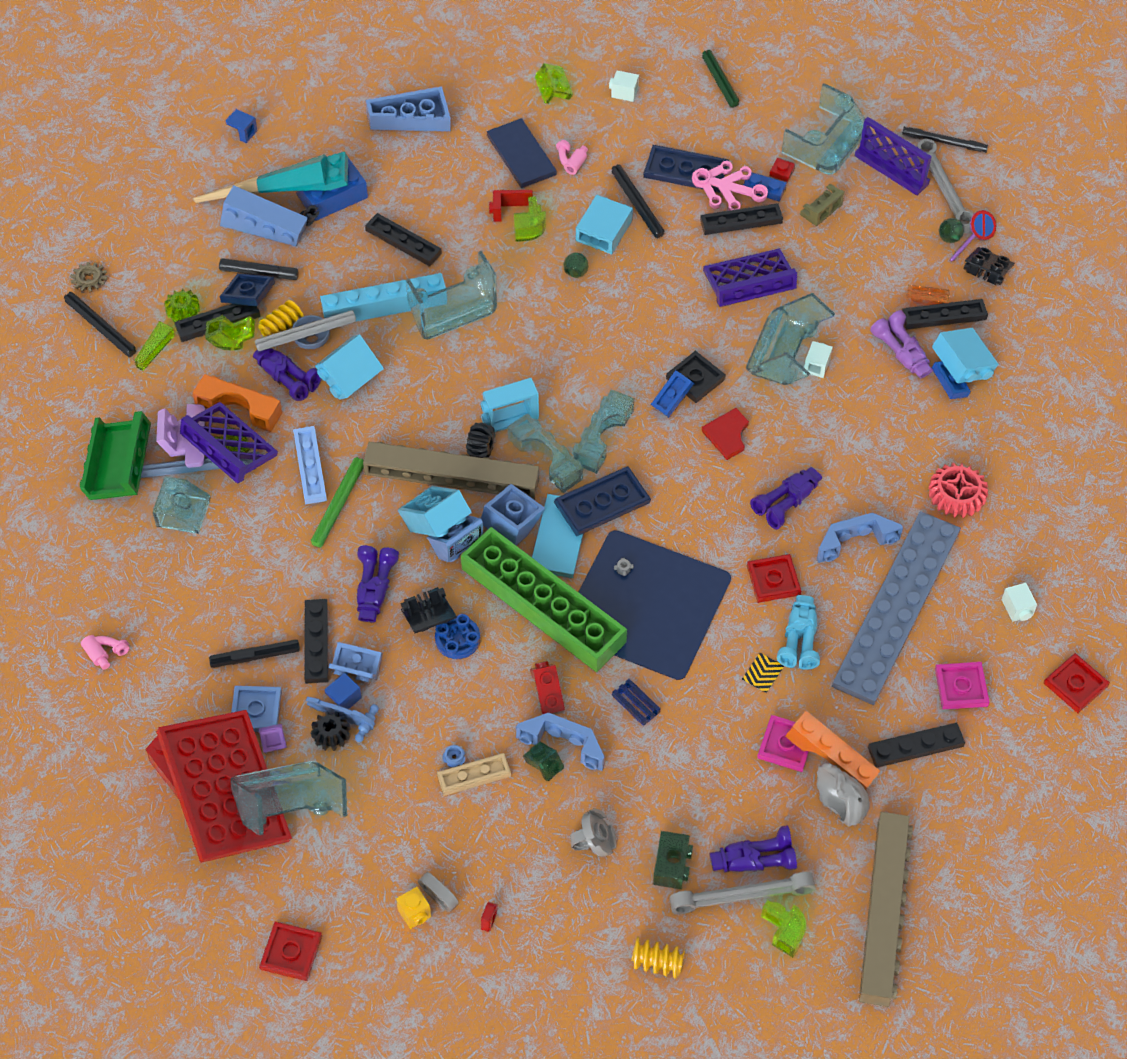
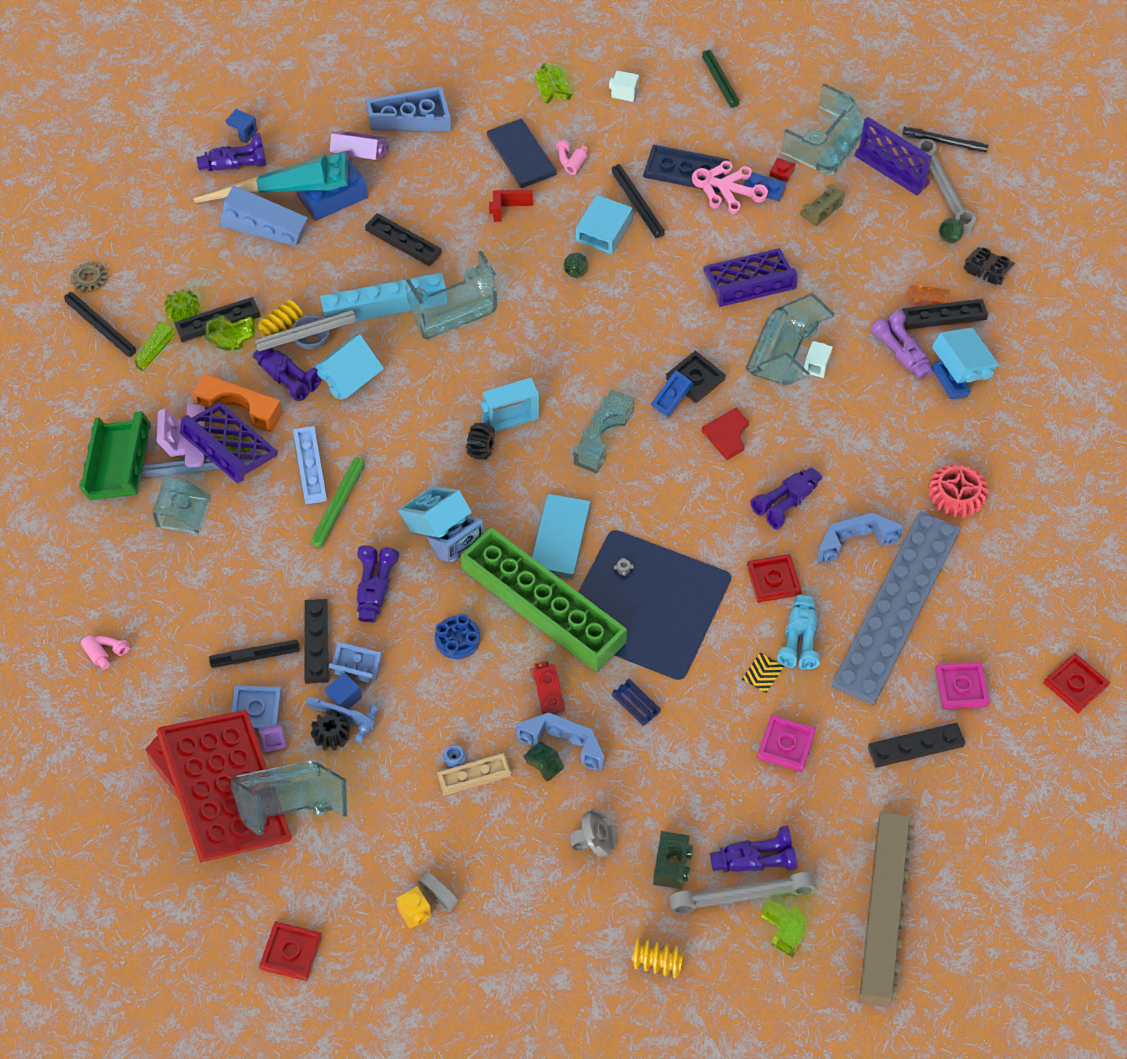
black axle [219,258,299,280] -> none
dark blue tile [219,273,275,306] -> none
black pin [300,205,319,226] -> none
dark tan brick [363,442,539,500] -> none
black hinge [400,587,457,634] -> none
medium blue slope [481,484,545,545] -> none
red tile [481,902,498,932] -> none
clear light blue arch [507,413,584,493] -> none
clear neon green brick [514,196,546,242] -> none
dark blue tile [554,466,651,536] -> none
black plate [700,203,783,235] -> none
orange arch [785,711,880,790] -> none
light grey piece [816,762,869,827] -> none
piece [950,210,997,262] -> none
light aqua brick [1001,583,1037,622] -> none
none -> dark purple piece [196,133,266,171]
none -> window [330,131,389,160]

